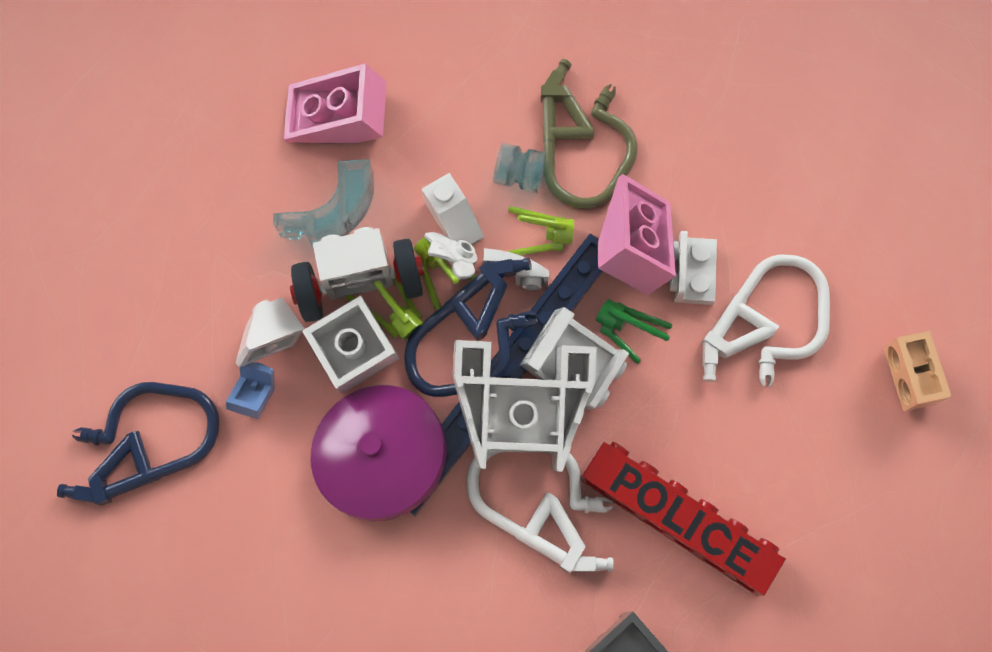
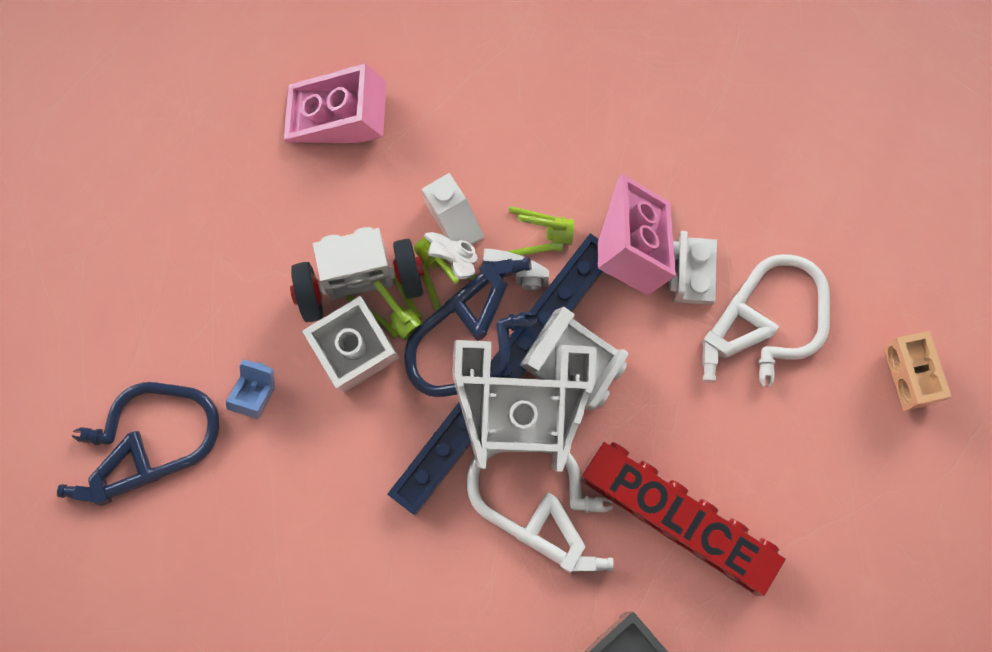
white slope [236,297,304,368] -> none
clear light blue arch [273,159,374,247] -> none
magenta dish [310,385,447,522] -> none
clear light blue wheel [493,143,547,193] -> none
olive piece [541,59,638,209] -> none
green plant [595,299,672,364] -> none

